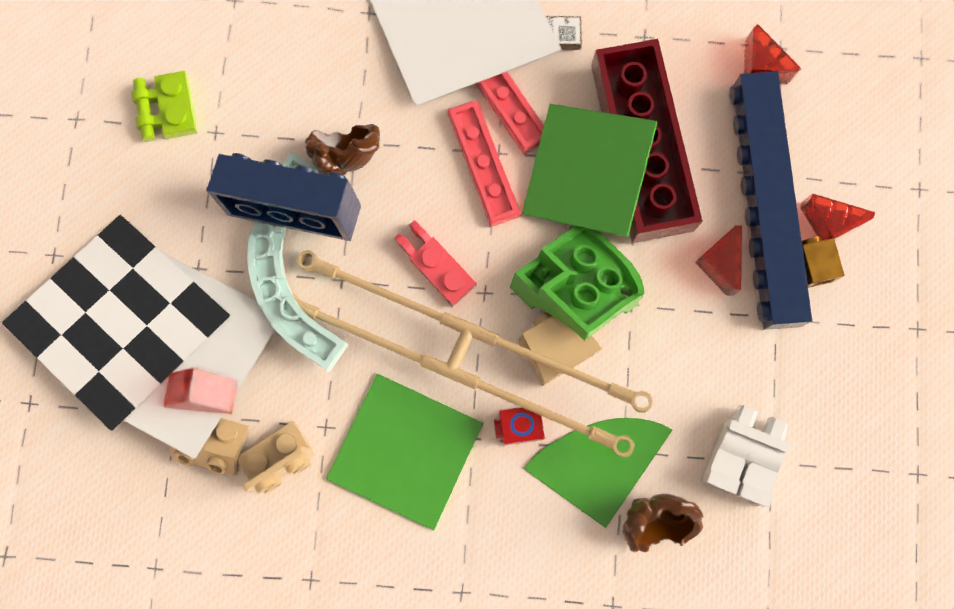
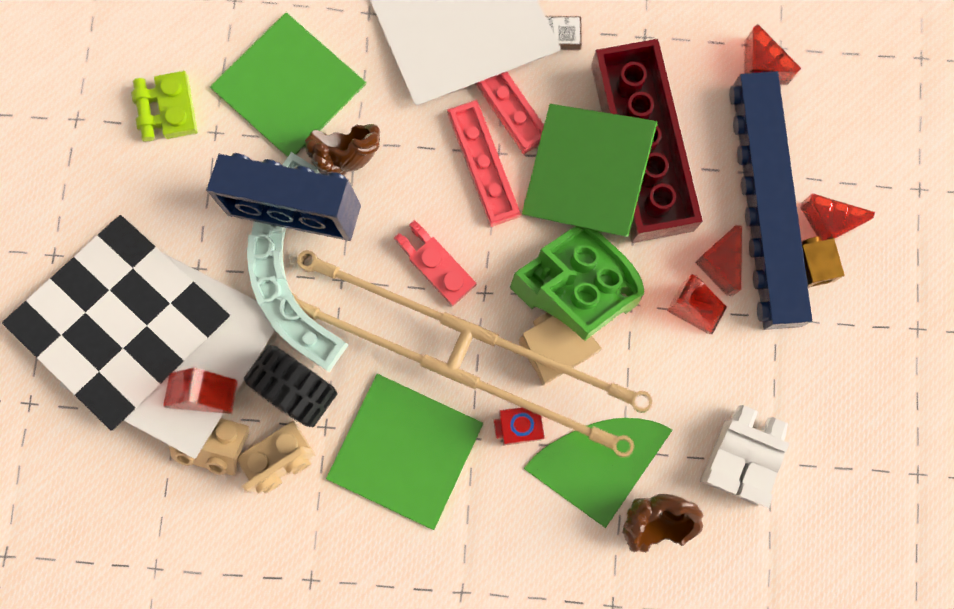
none -> bright green piece [210,12,367,157]
none -> black tyre [243,345,338,428]
none -> clear red slope [667,274,727,335]

